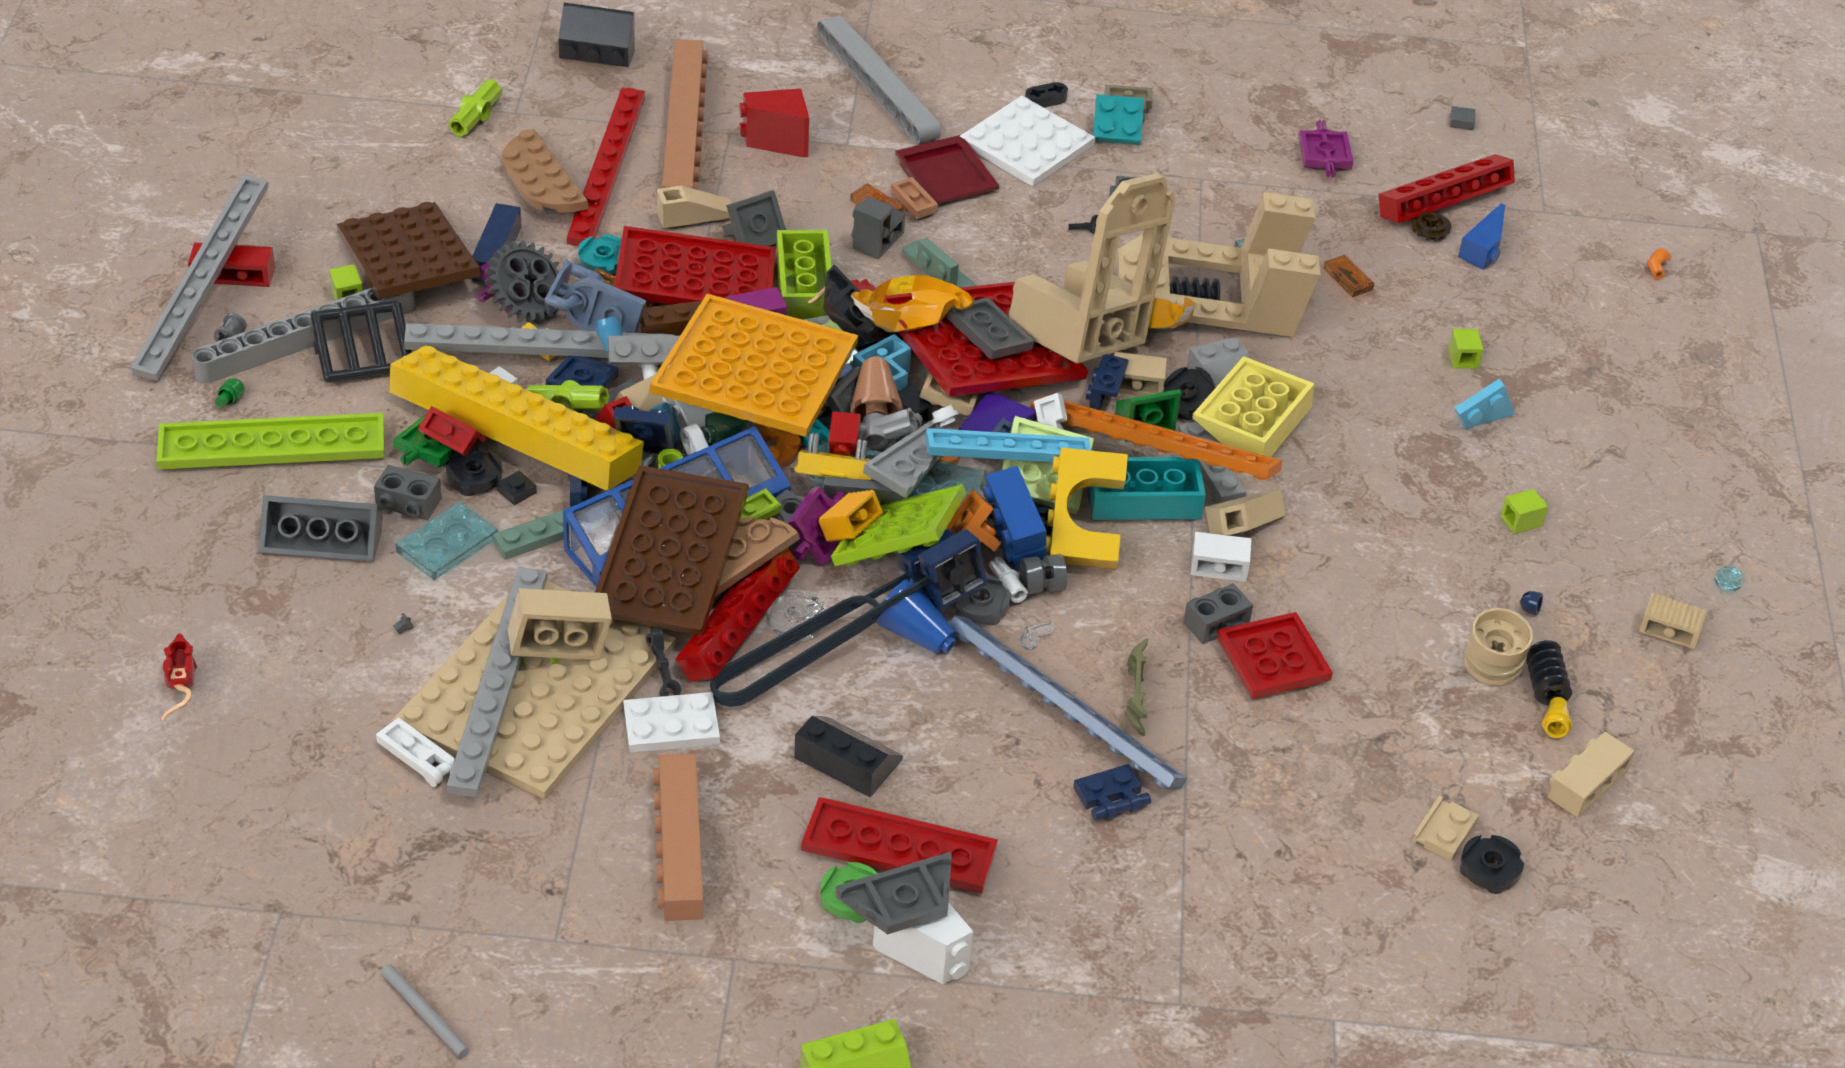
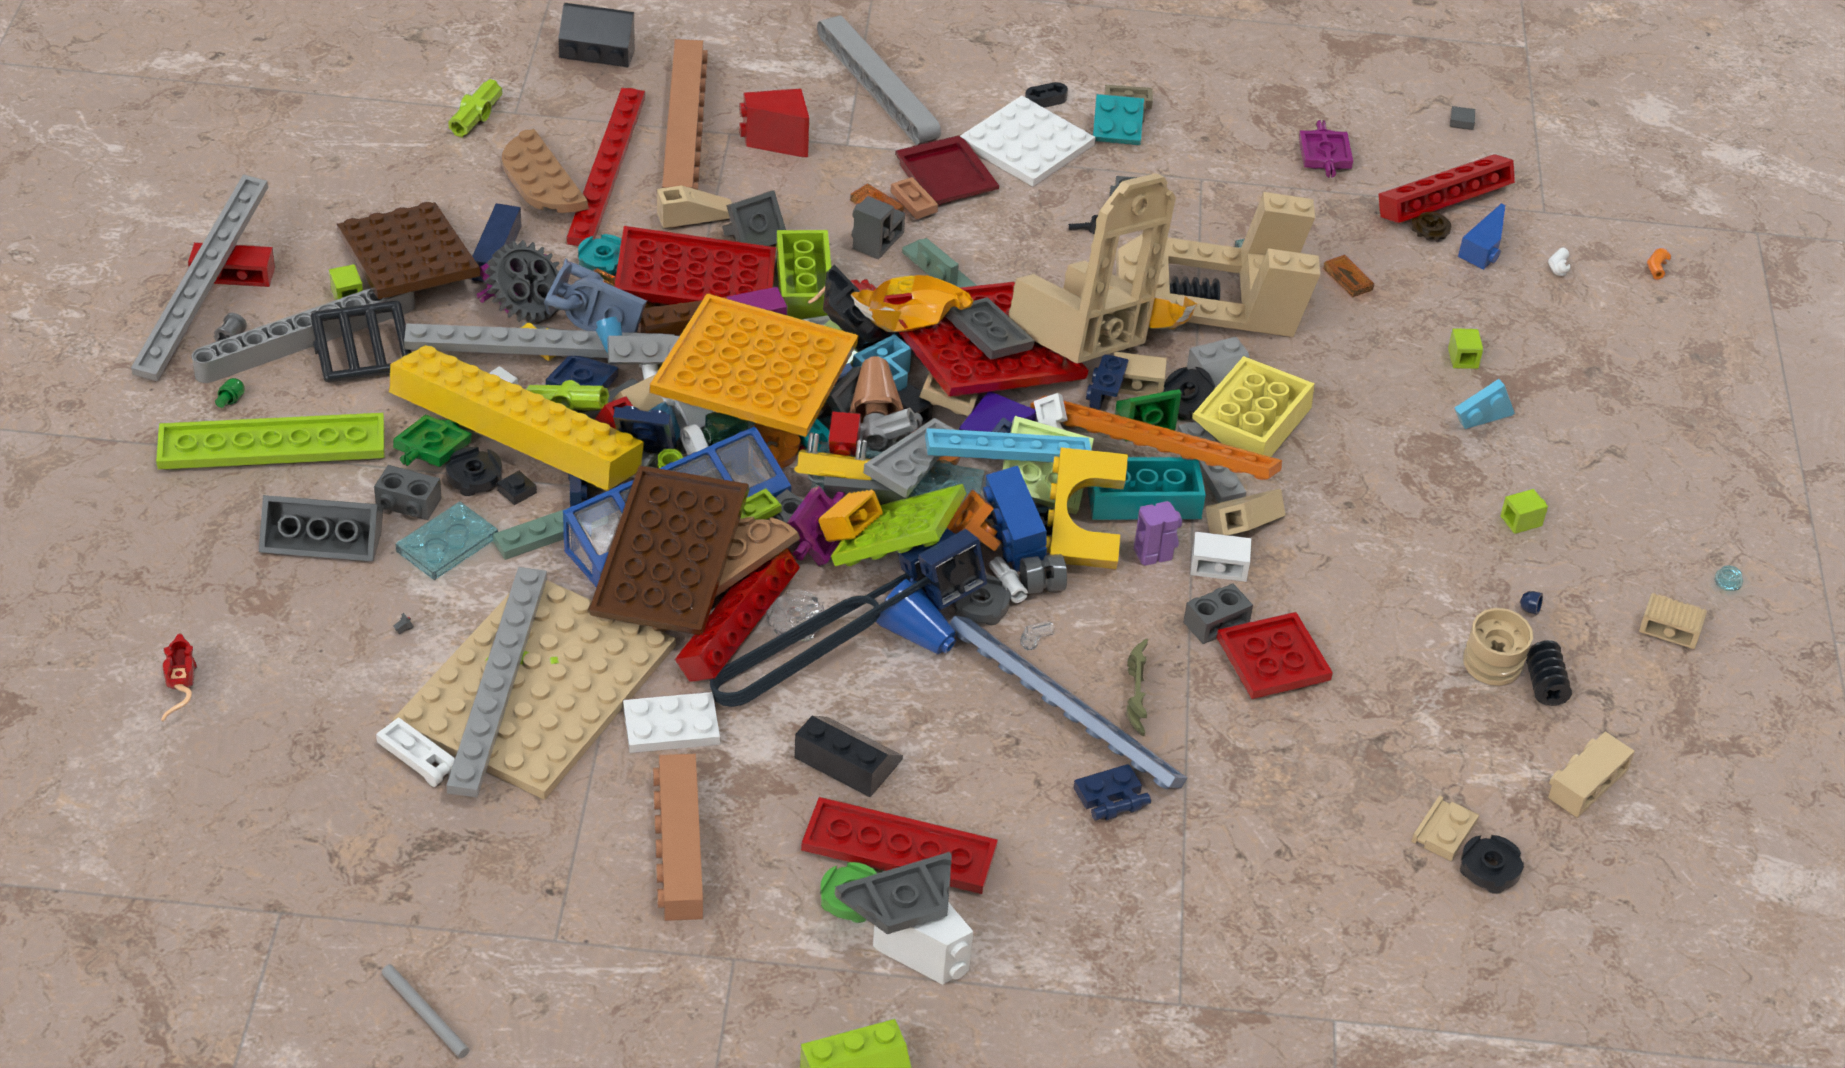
red panel [417,406,486,456] -> none
tan brick [507,588,612,660] -> none
black piece [646,628,681,697] -> none
white plate [932,404,958,427] -> none
yellow cone [1542,697,1572,738] -> none
none -> medium lavender brick [1133,501,1182,566]
none -> white arm [1548,248,1570,276]

